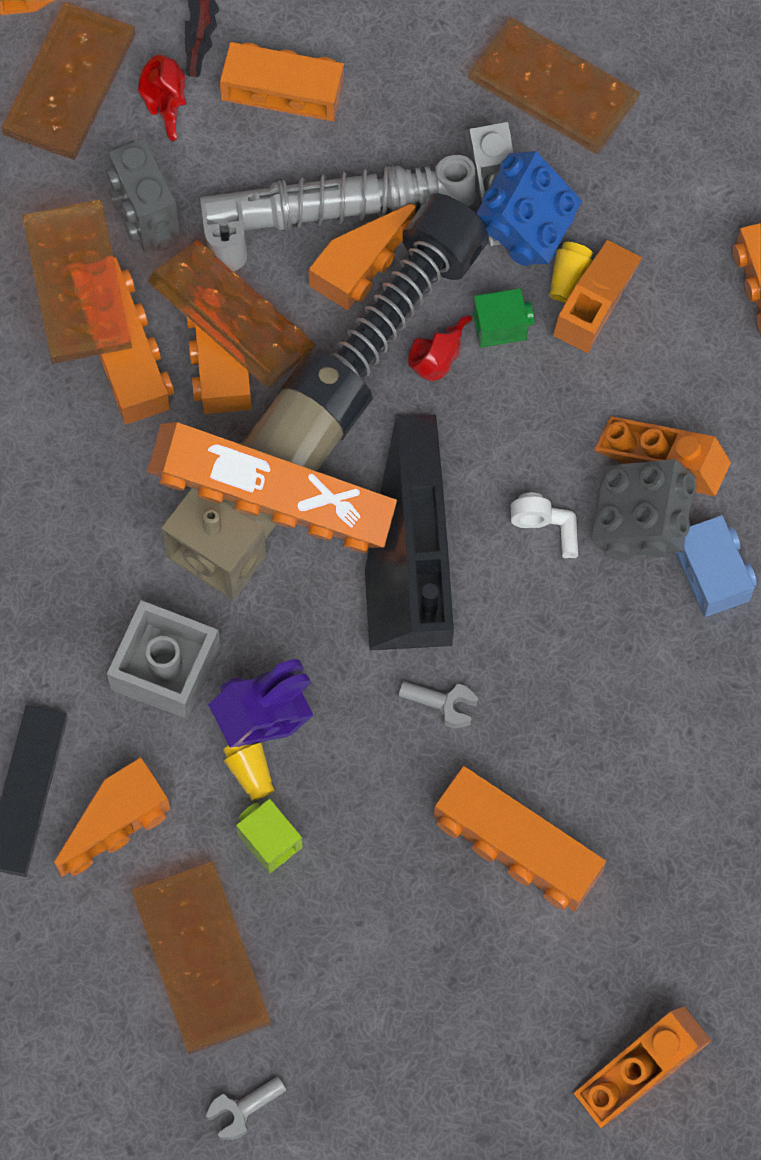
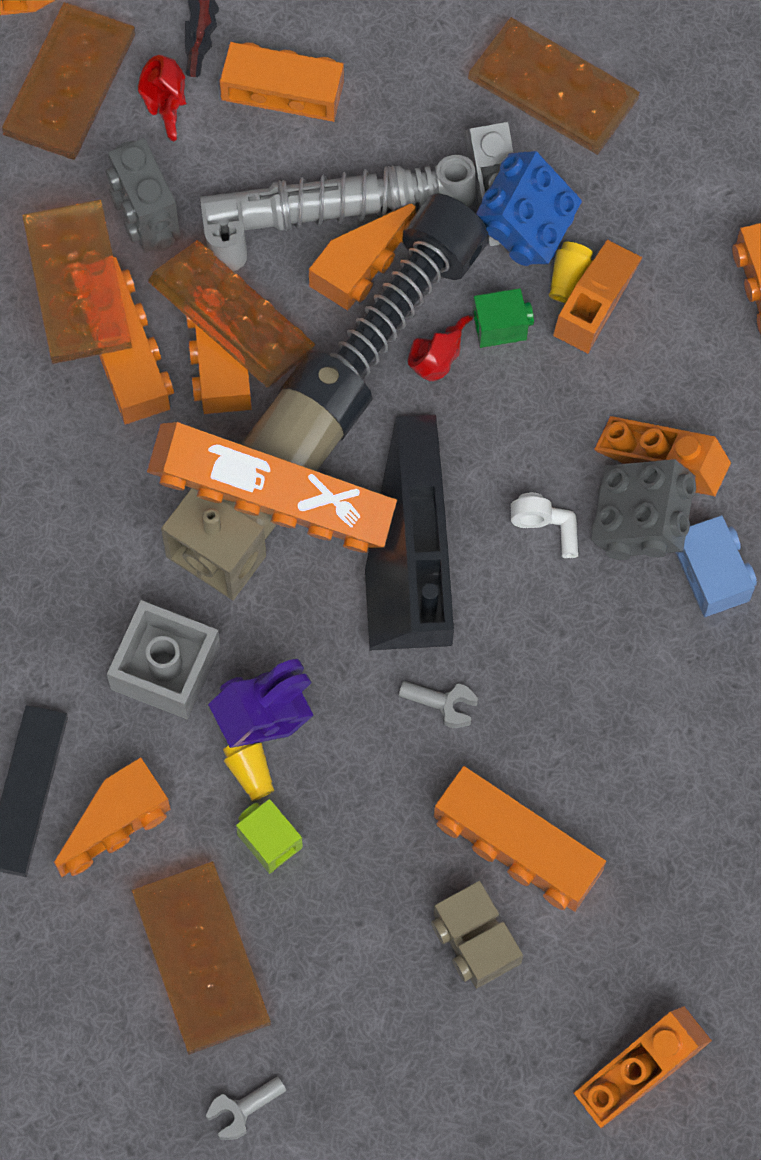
none -> dark tan piece [431,881,523,989]

